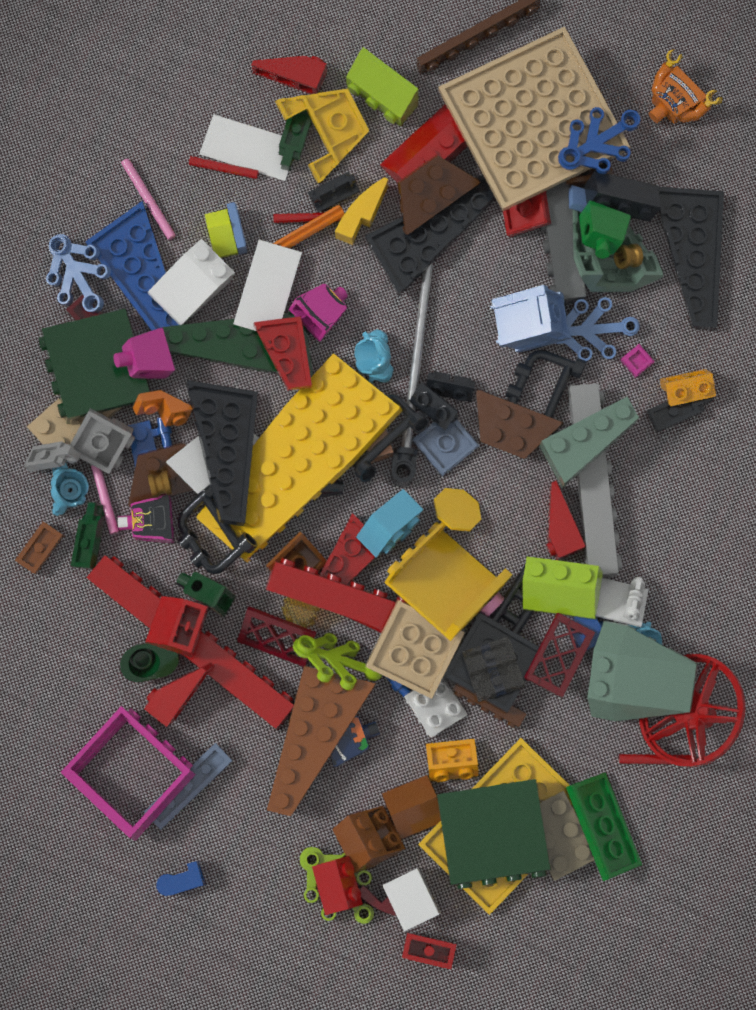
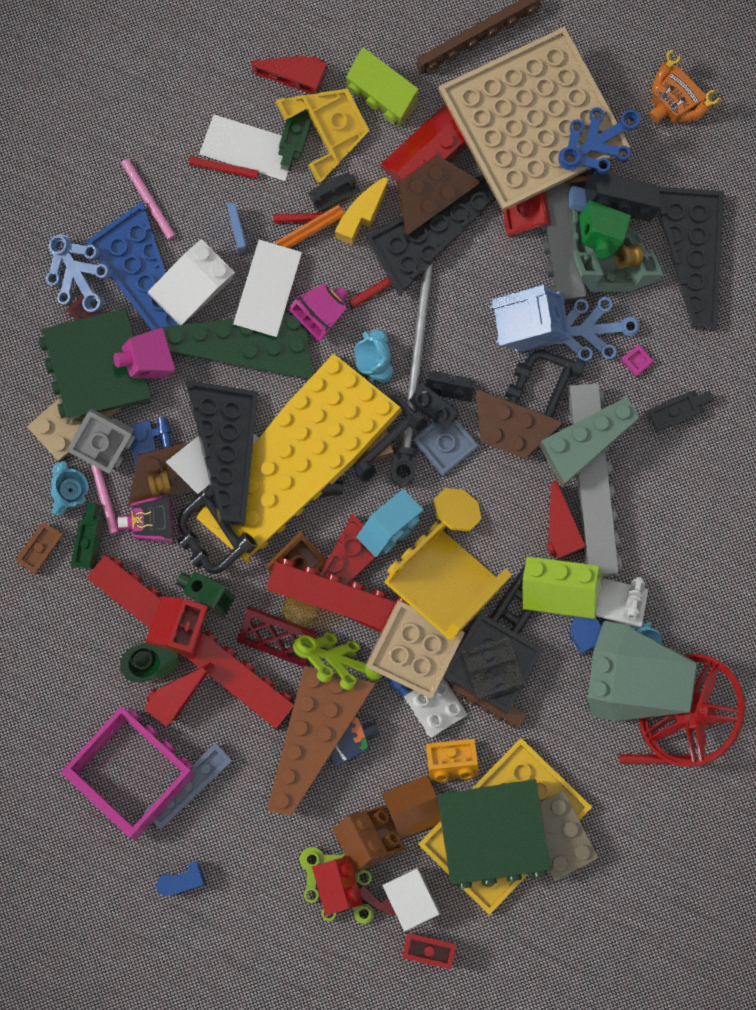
light grey hinge [24,441,81,472] -> none
orange slope [133,390,193,427] -> none
neon yellow slope [204,209,238,258] -> none
red wing [253,316,312,391] -> none
bright pink tile [480,592,504,617] -> none
dark red window [524,613,595,698] -> none
green tile [566,772,642,881] -> none
light orange bracket [660,369,716,406] -> none
none -> red bar [348,277,392,309]

